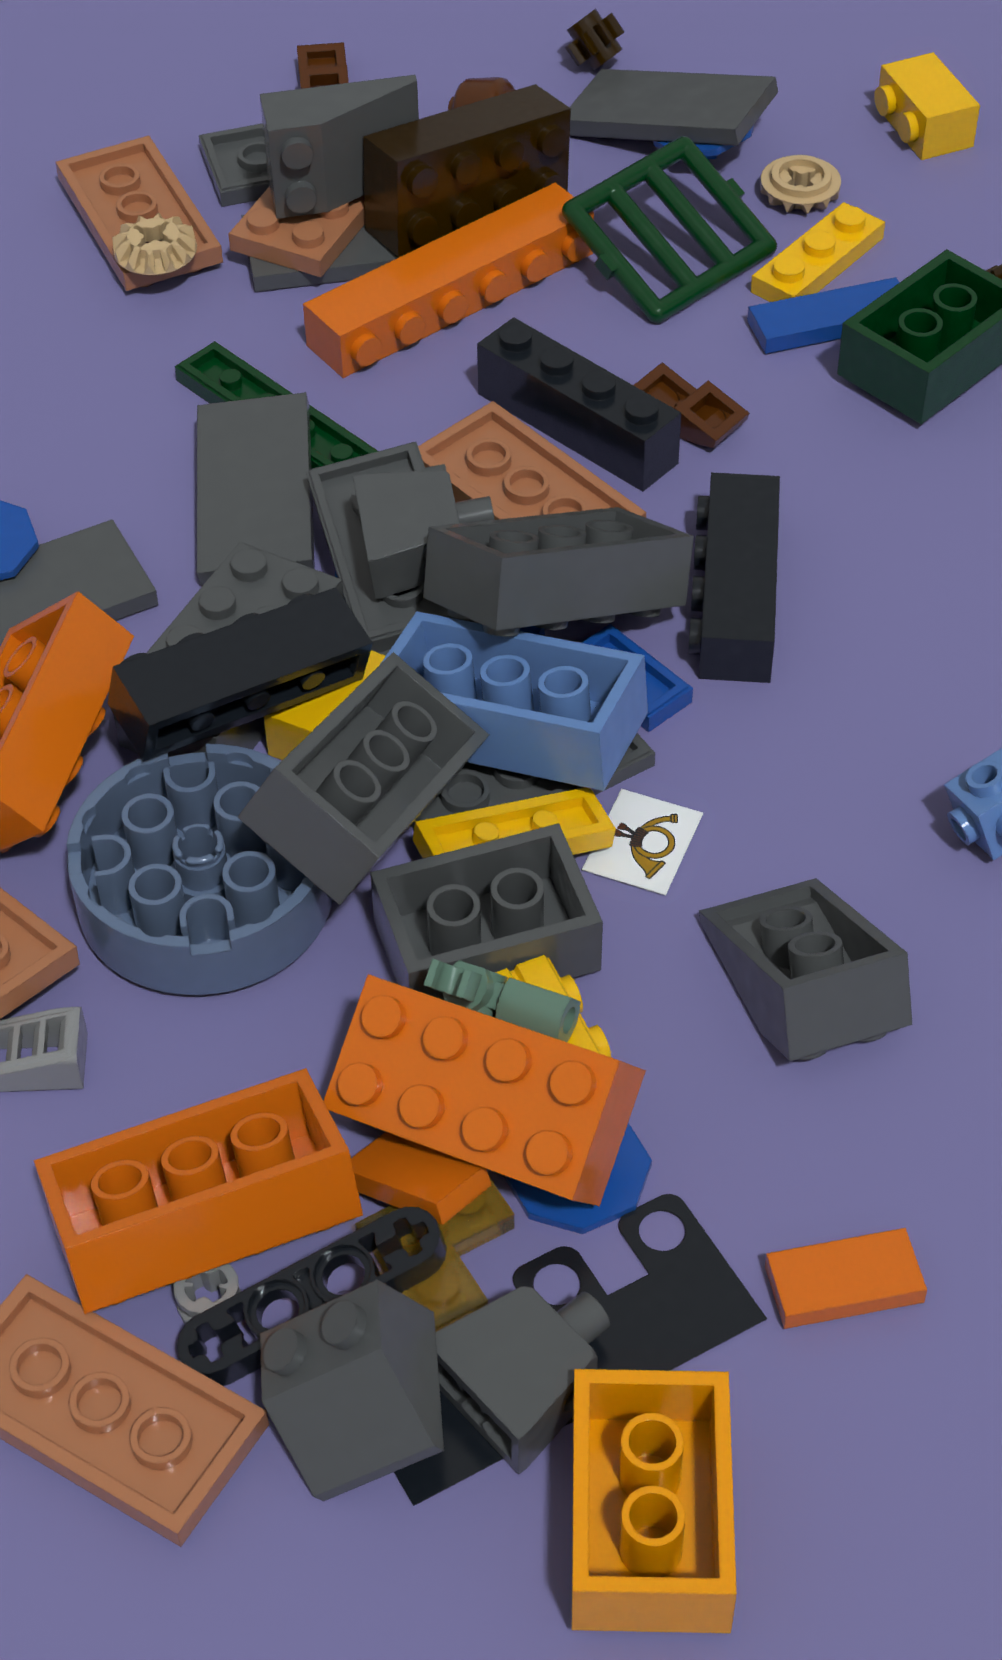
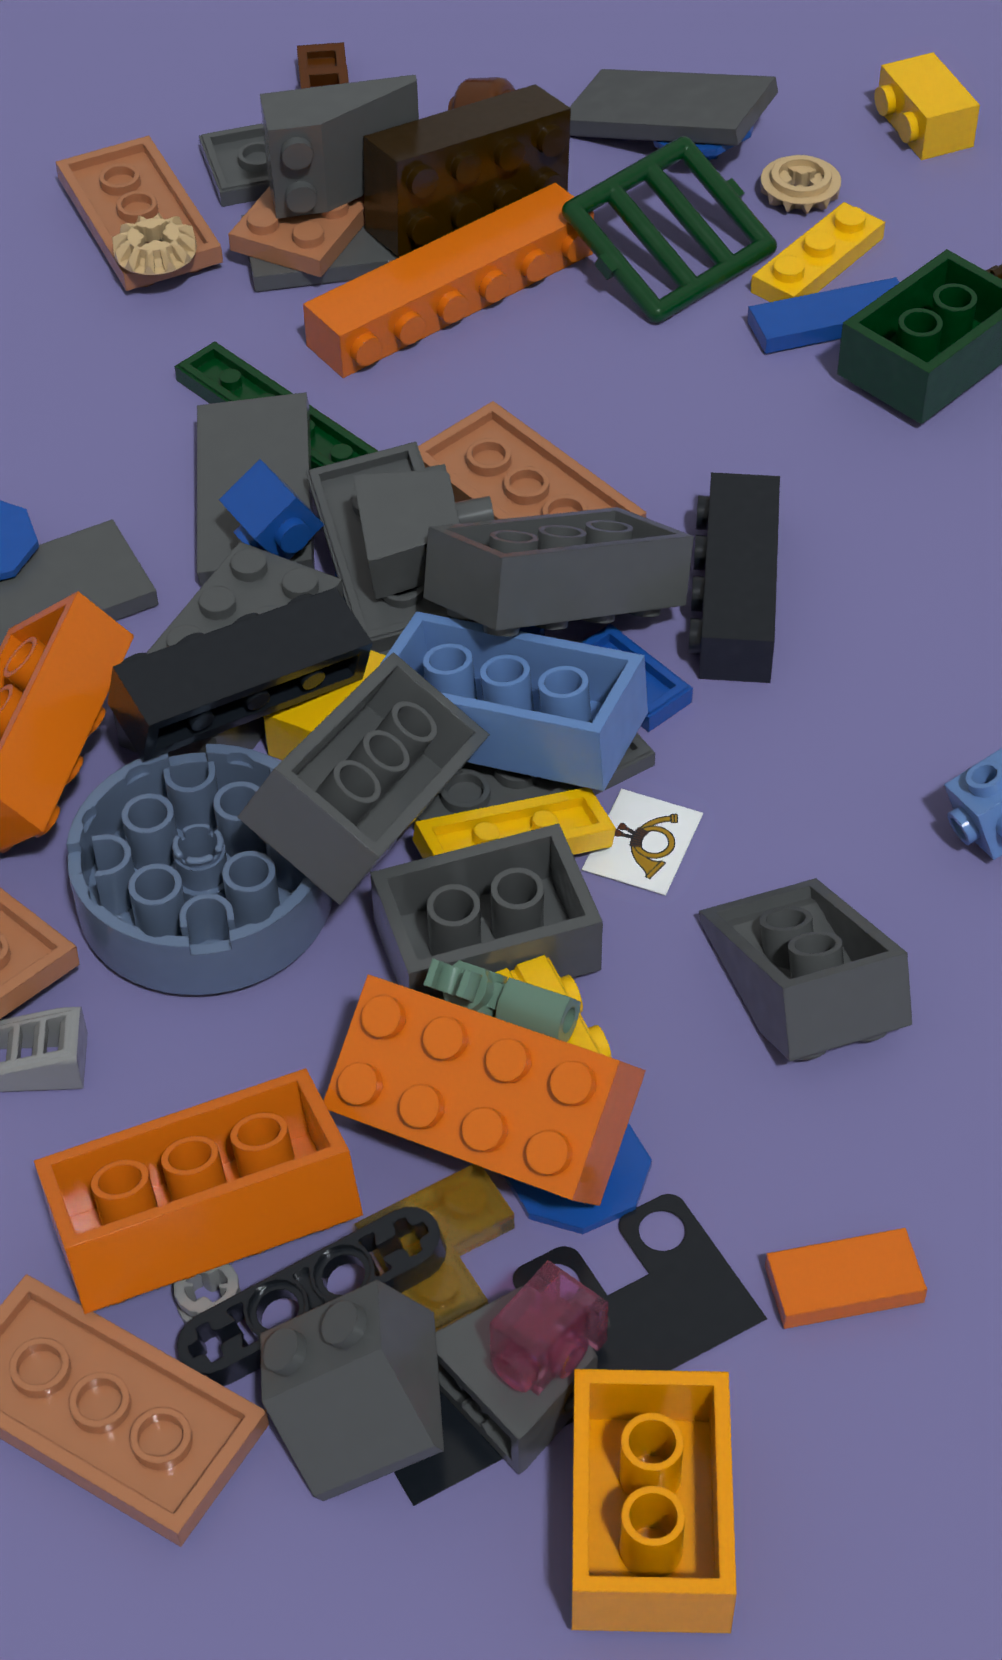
orange tile [351,1132,491,1225] -> none
black brick [477,317,681,492] -> none
dark brown gear [565,9,625,70] -> none
reddish brown slope [634,362,750,448] -> none
none -> blue brick [219,459,324,560]
none -> clear pink brick [490,1260,609,1396]

